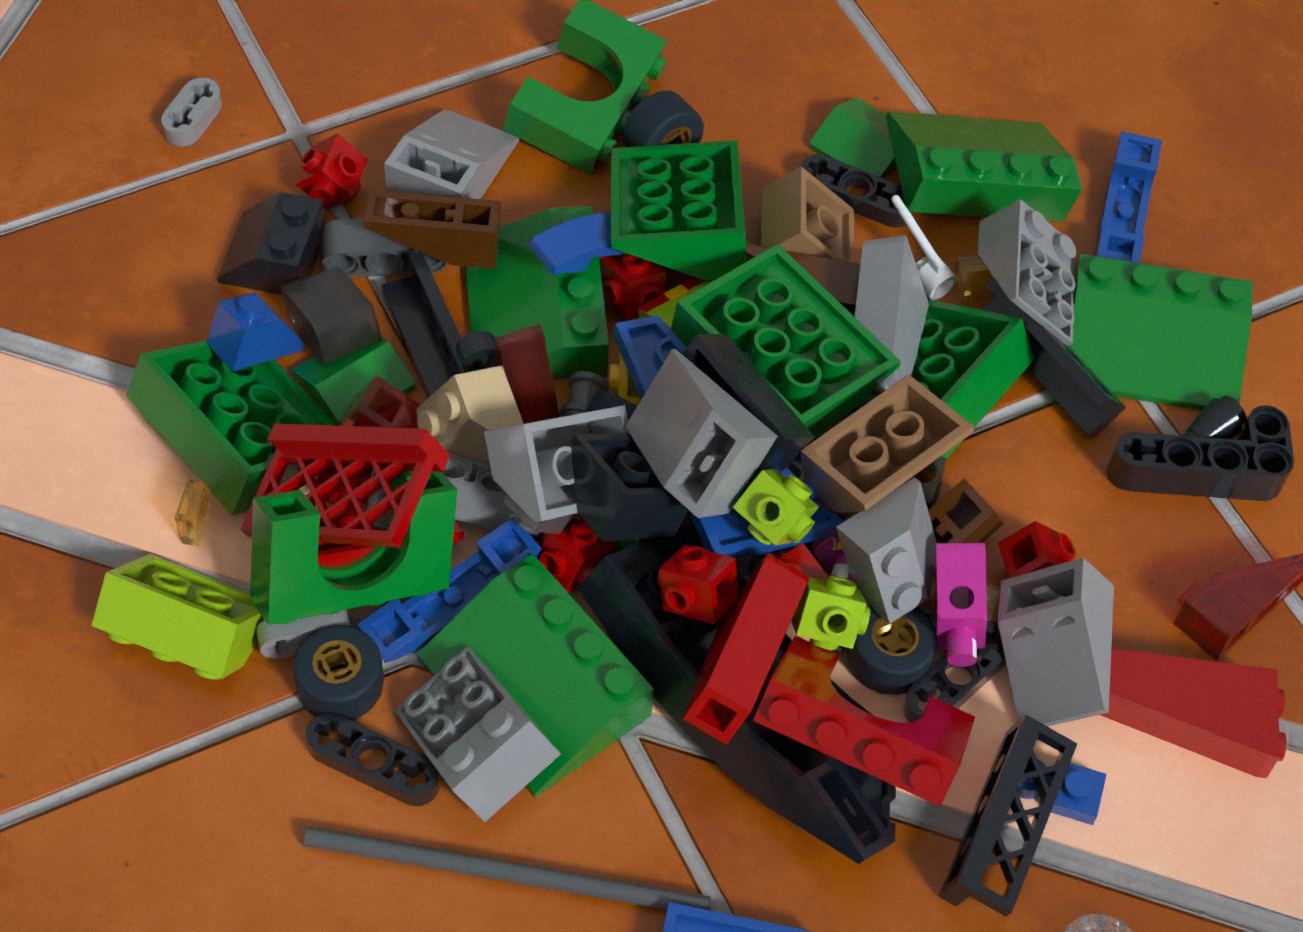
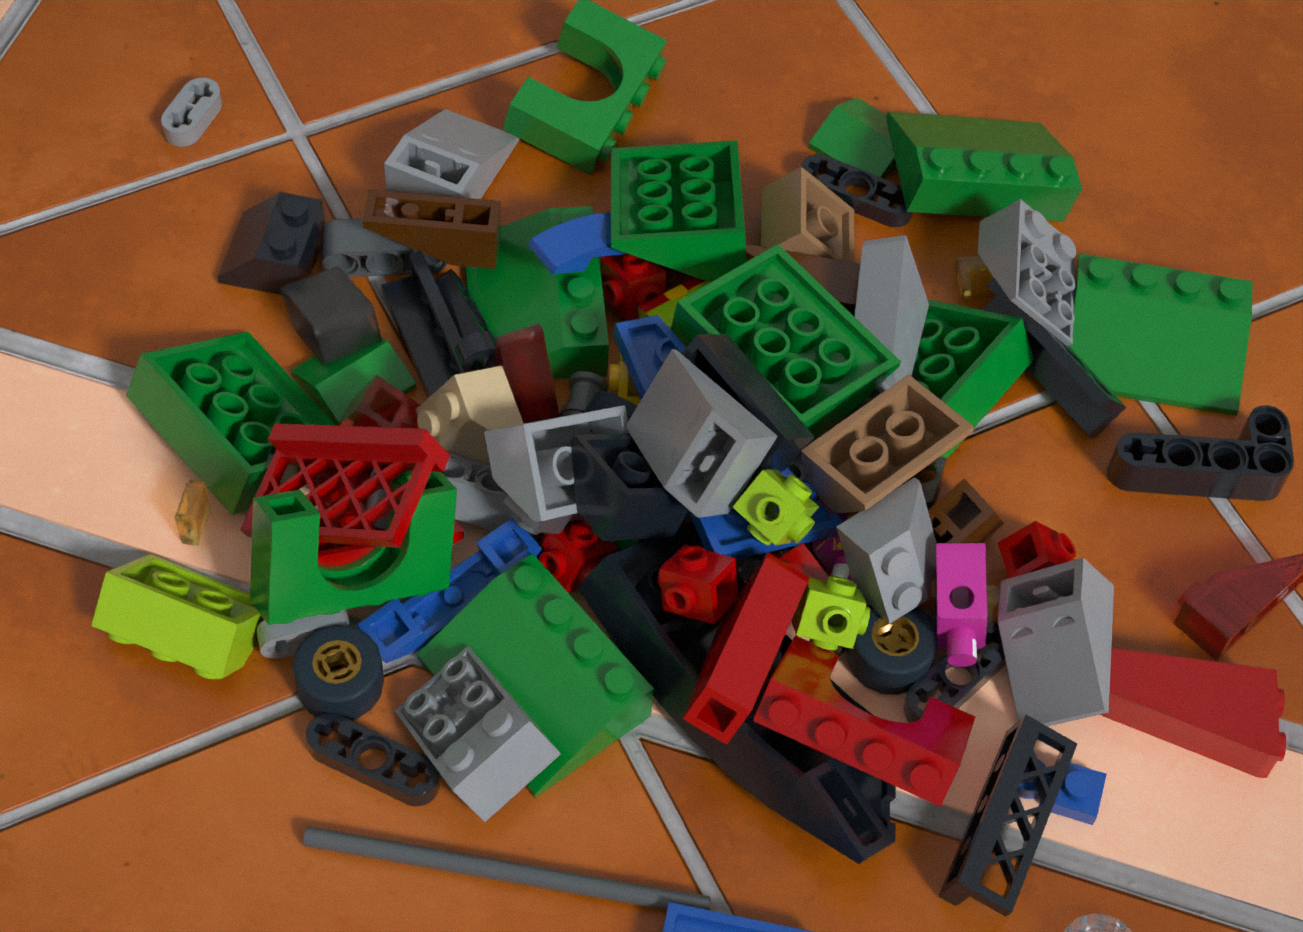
blue slope [207,292,306,371] -> none
red brick [295,133,368,210] -> none
black wheel [623,90,704,147] -> none
white plant [891,195,957,300] -> none
blue slope [1095,131,1162,263] -> none
black cone [1181,395,1247,439] -> none
none -> black beam [435,269,491,358]

